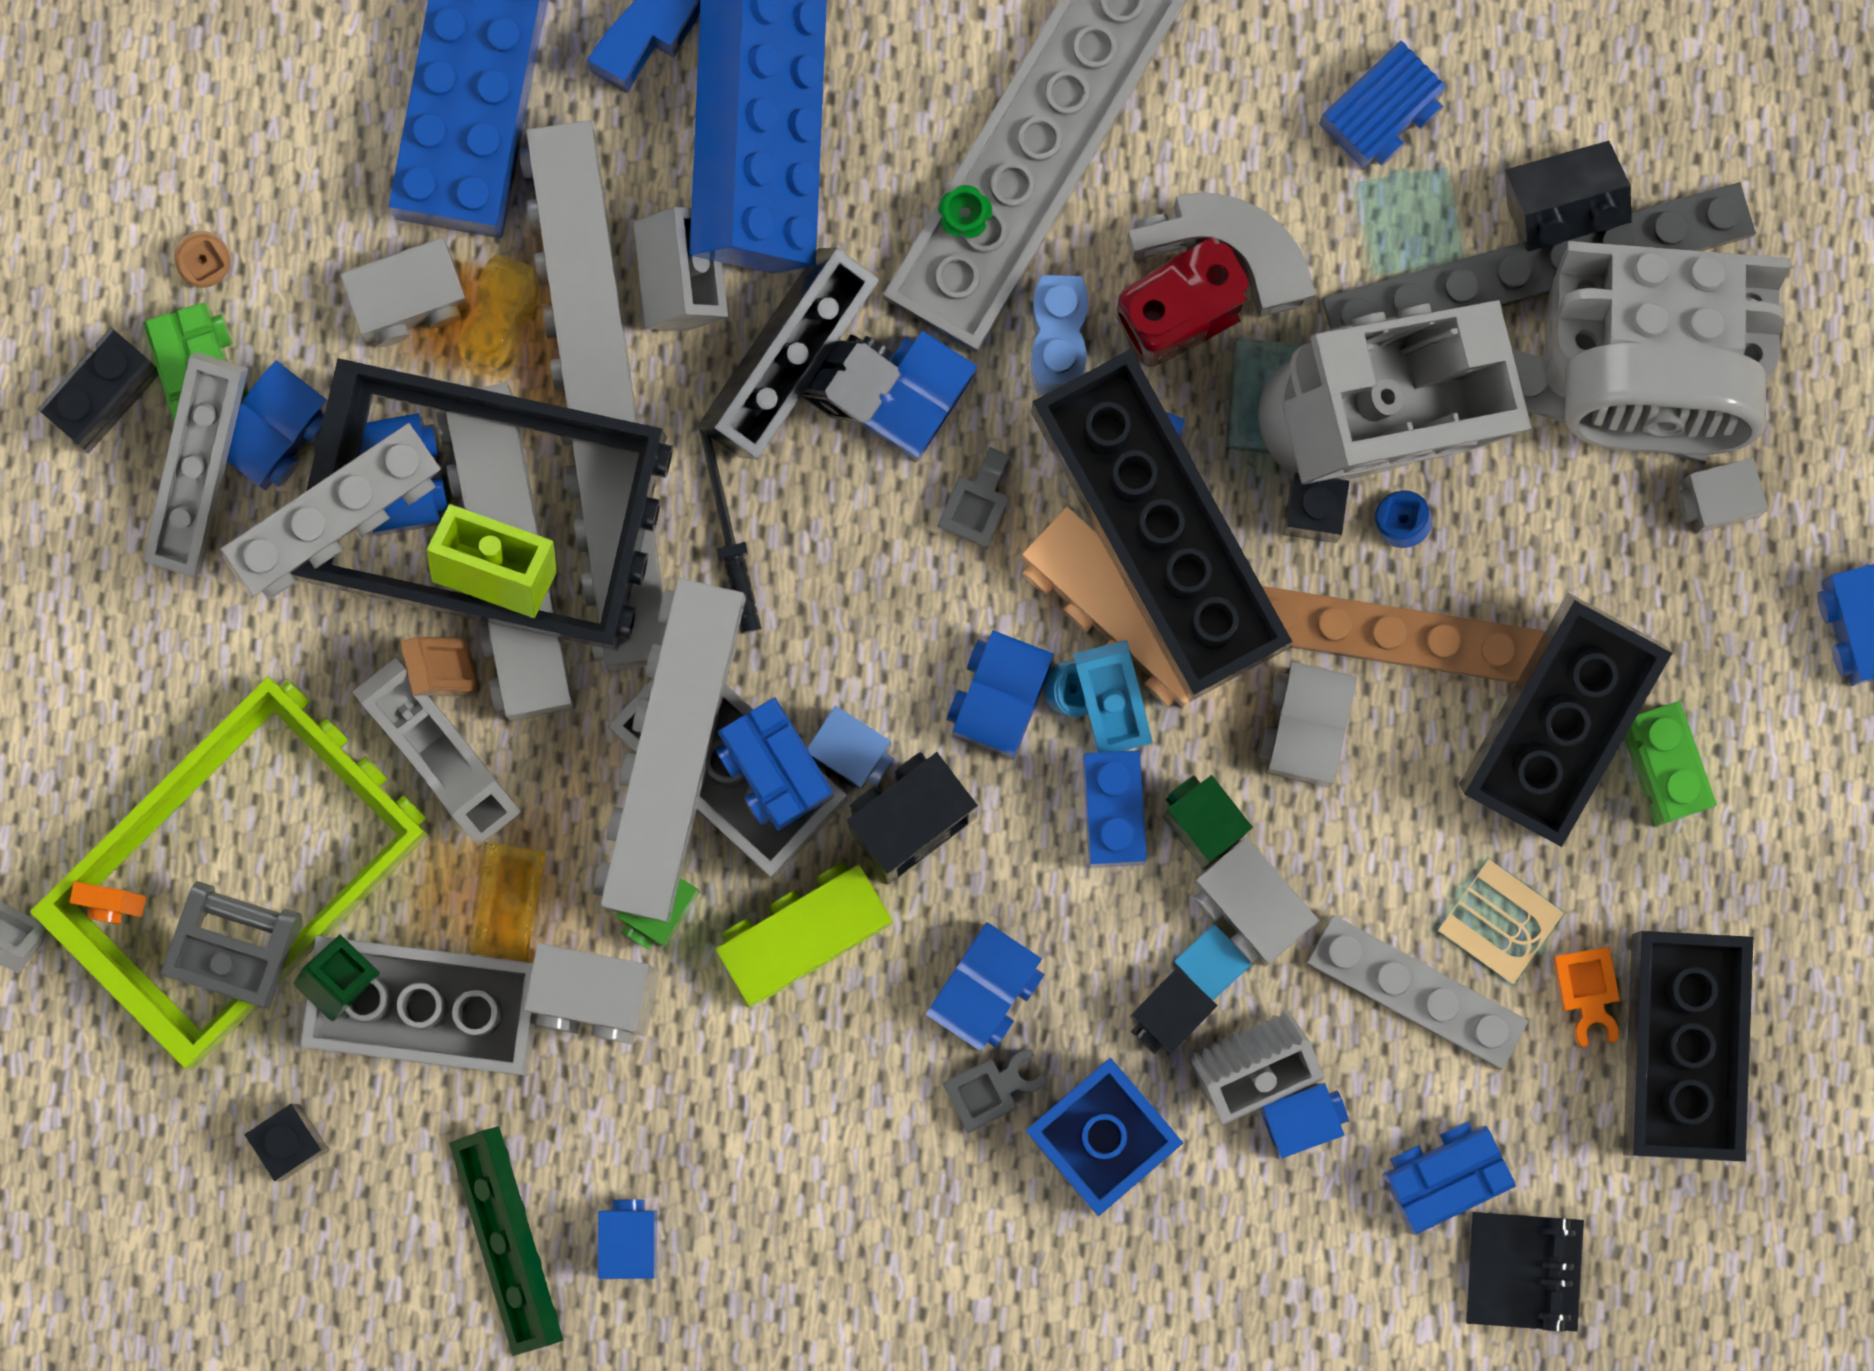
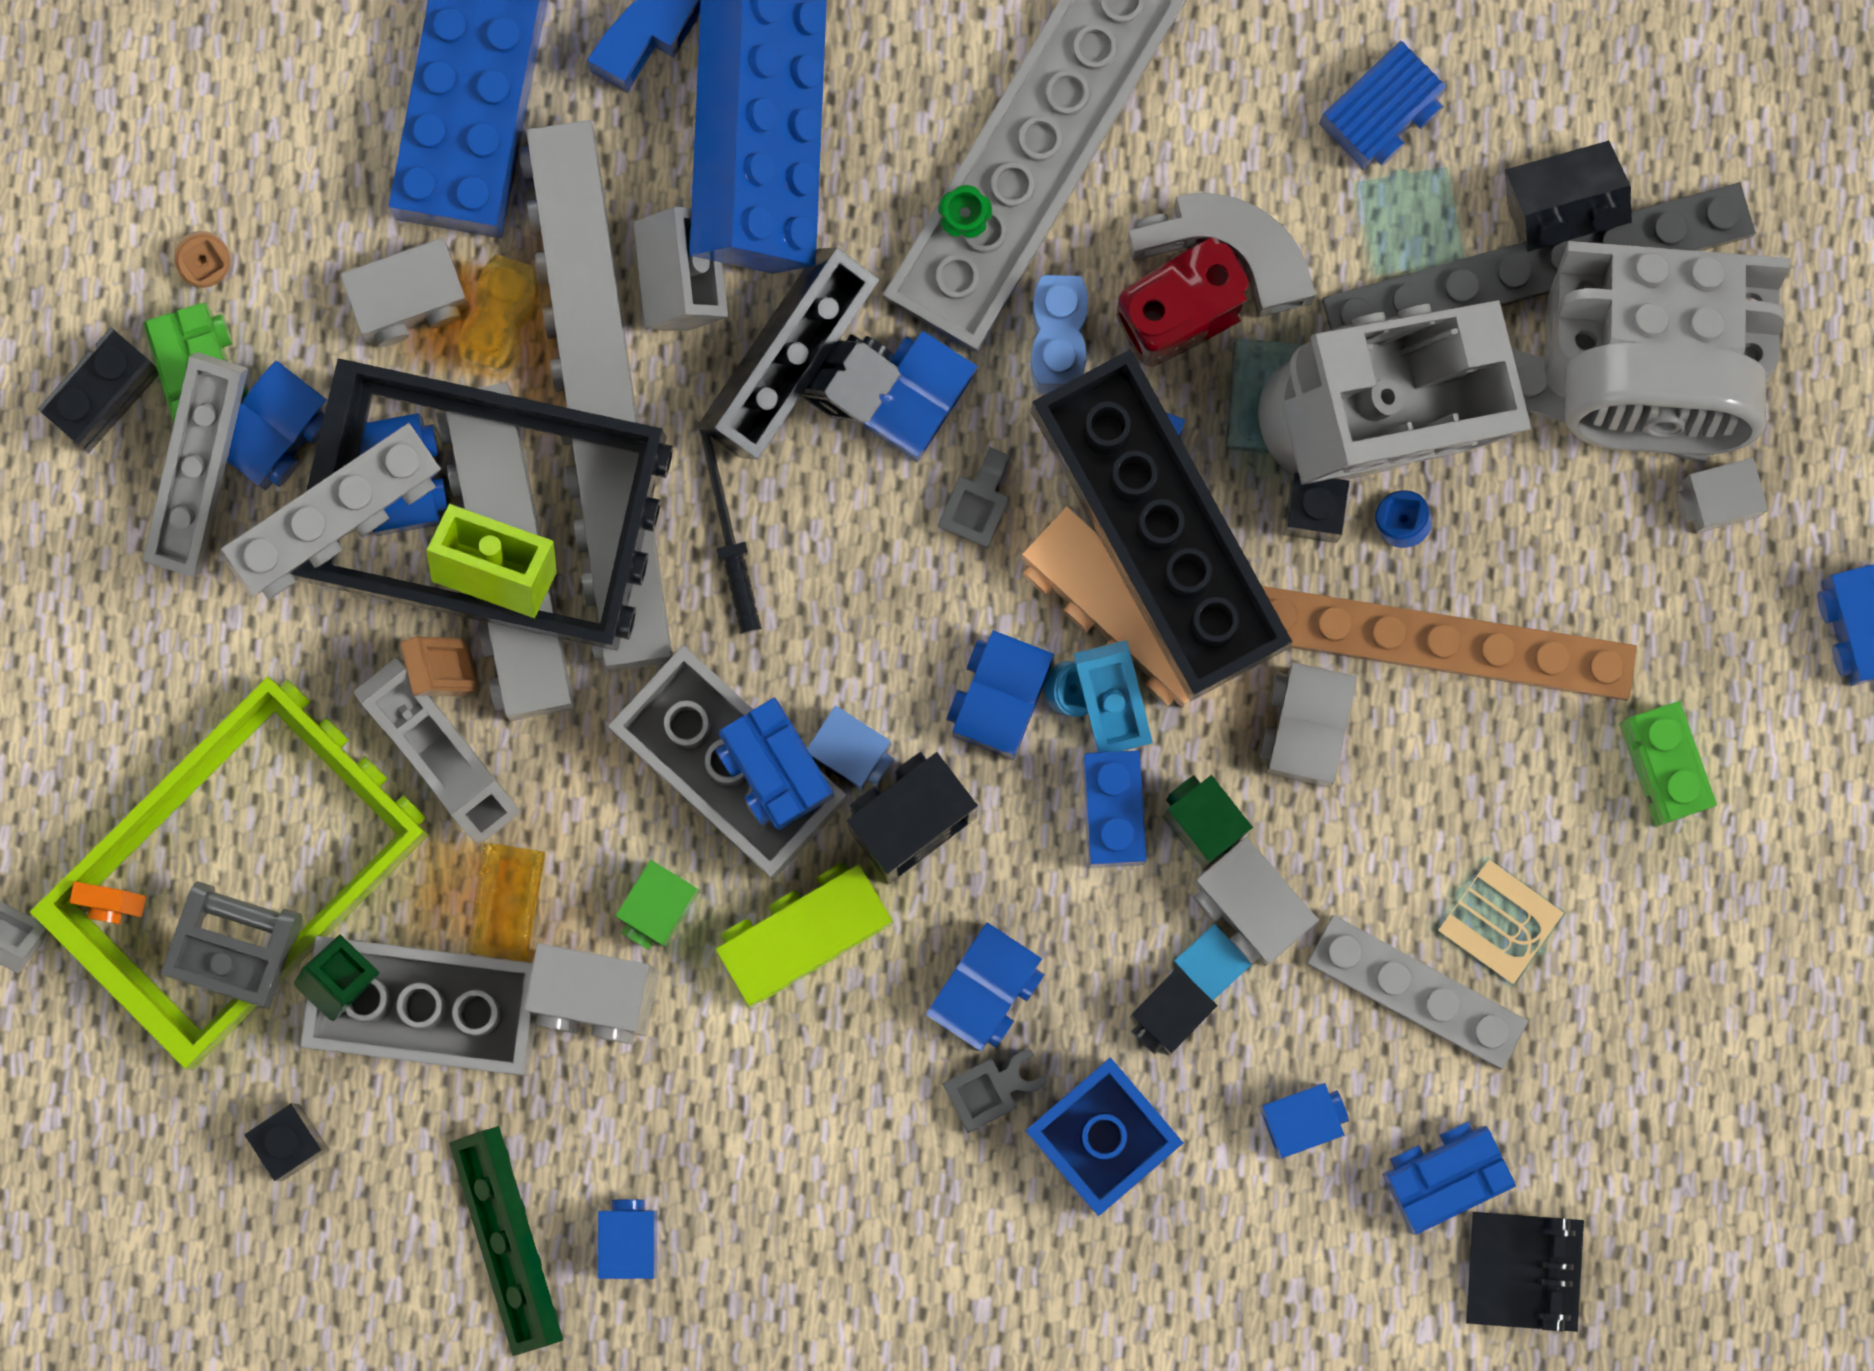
light grey brick [594,578,746,924] -> none
light grey brick [1189,1010,1324,1125] -> none
black brick [1459,592,1673,847] -> none
orange plate [1552,947,1620,1048] -> none
black brick [1623,931,1754,1162] -> none

